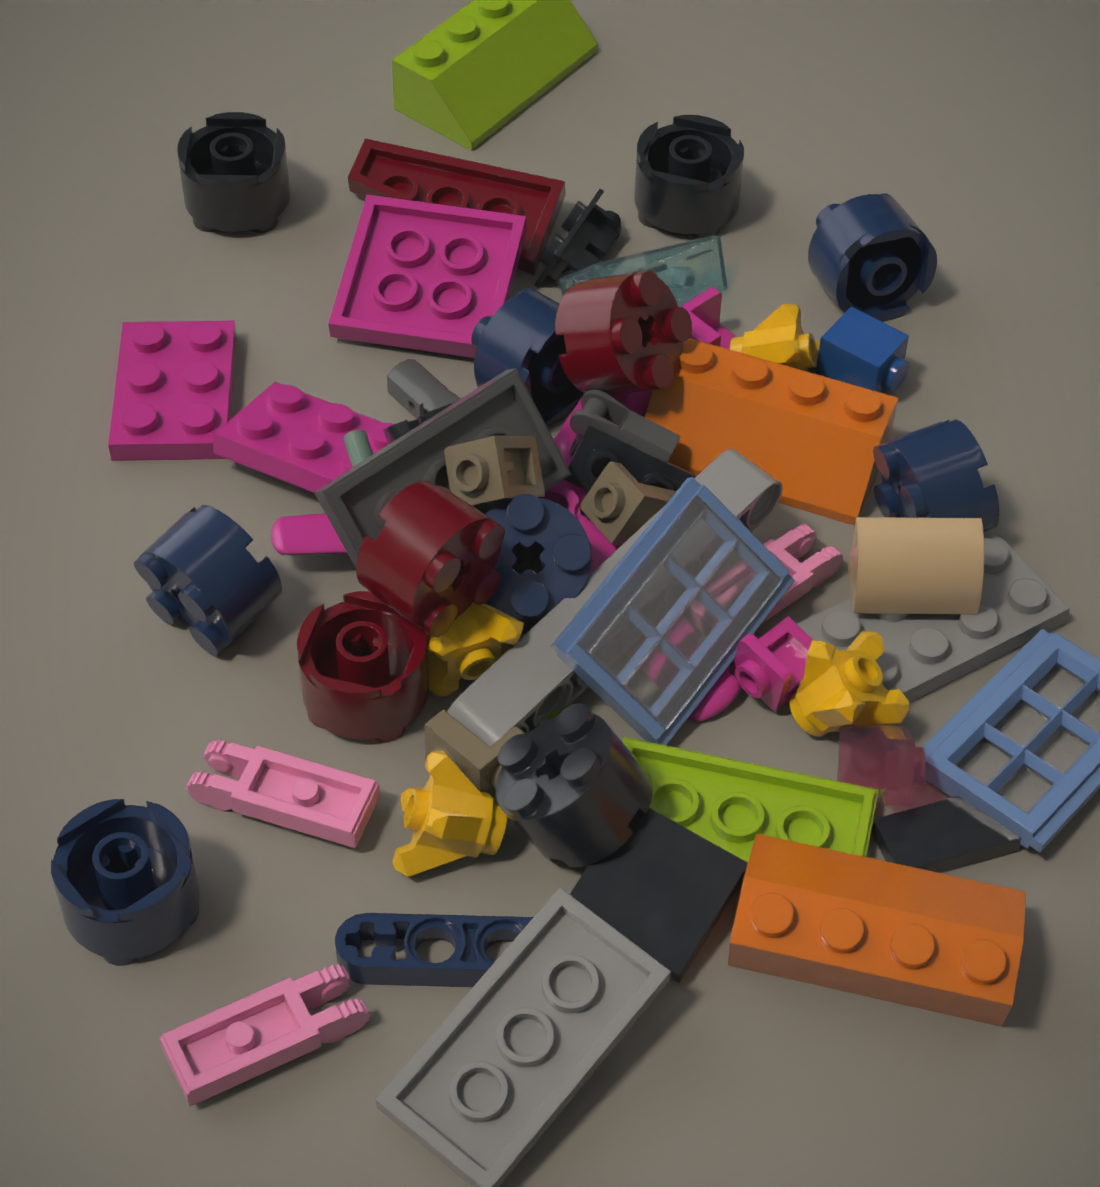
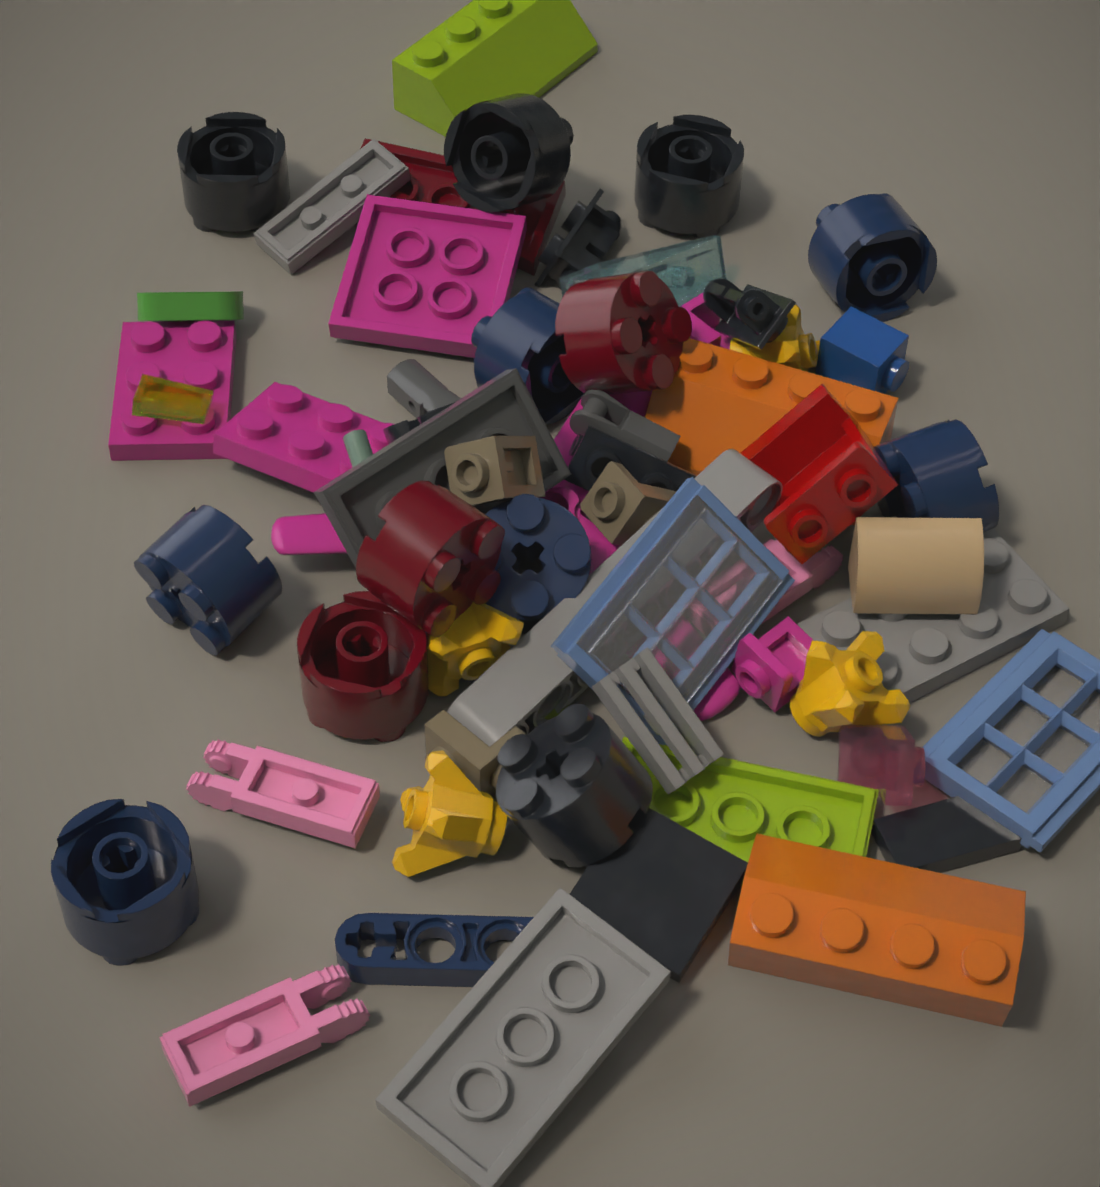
none -> clear neon green piece [132,374,214,424]
none -> bright green beam [137,291,244,321]
none -> light grey tile [253,139,411,275]
none -> black brick [444,93,574,213]
none -> light grey tile [592,647,724,794]
none -> black hinge [703,278,796,350]
none -> red panel [741,384,898,564]

